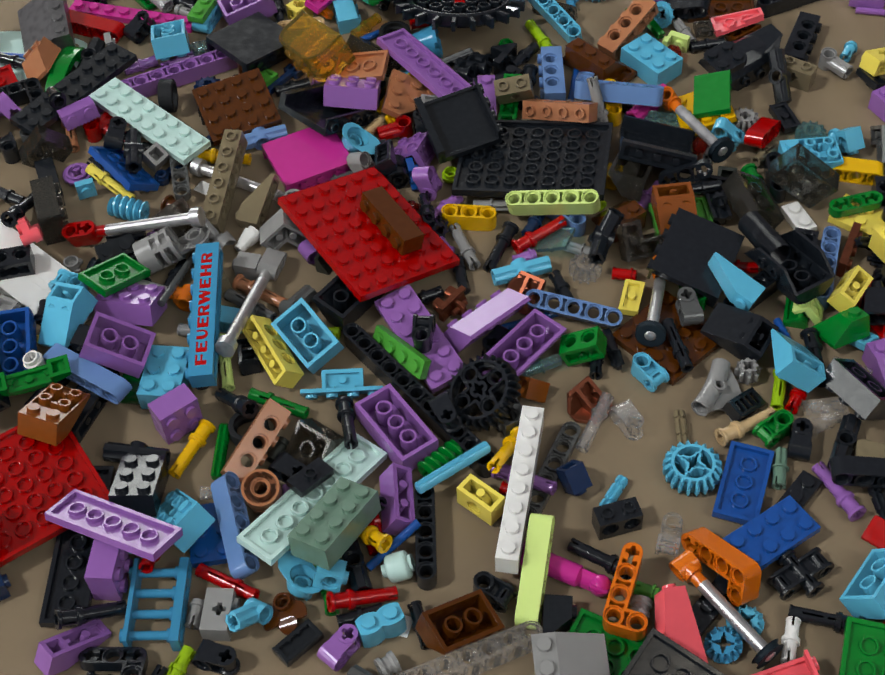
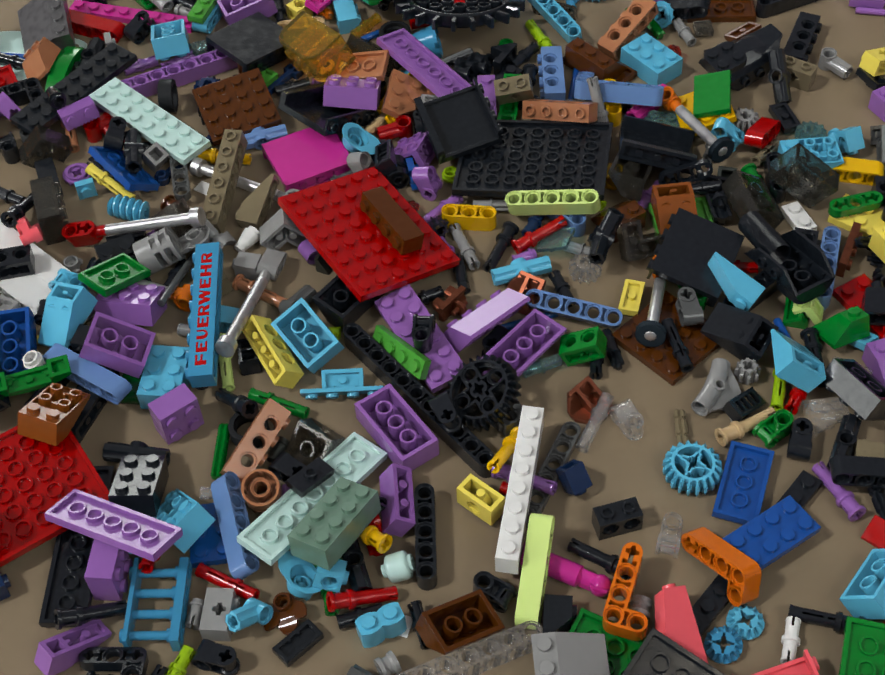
yellow pin [168,419,216,479] -> none
dark grey pin [224,288,277,322] -> none
medium lavender piece [317,624,361,672] -> none
black pin [335,396,358,449] -> none
blue bar [365,519,422,571] -> none
medium azure axle [414,441,491,494] -> none
green piece [417,439,463,477] -> none
black pin [418,193,435,223] -> none
dark orange panel [518,375,550,403] -> none
medium azure axle [599,475,628,506] -> none
red pin [612,267,637,280] -> none
medium azure piece [631,352,670,392] -> none
bright green pin [633,580,661,601] -> none
yellowish green bracket [662,30,690,53] -> none
piece [669,549,784,669] -> none
black pin [689,37,725,53] -> none
clear red plate [693,137,708,155] -> none
coral wing [710,7,764,37] -> none
black axle [767,547,835,601] -> none
sand green axle [771,447,789,490] -> none
light yellow brick [827,265,873,312] -> none
medium azure pin [839,41,858,62] -> none

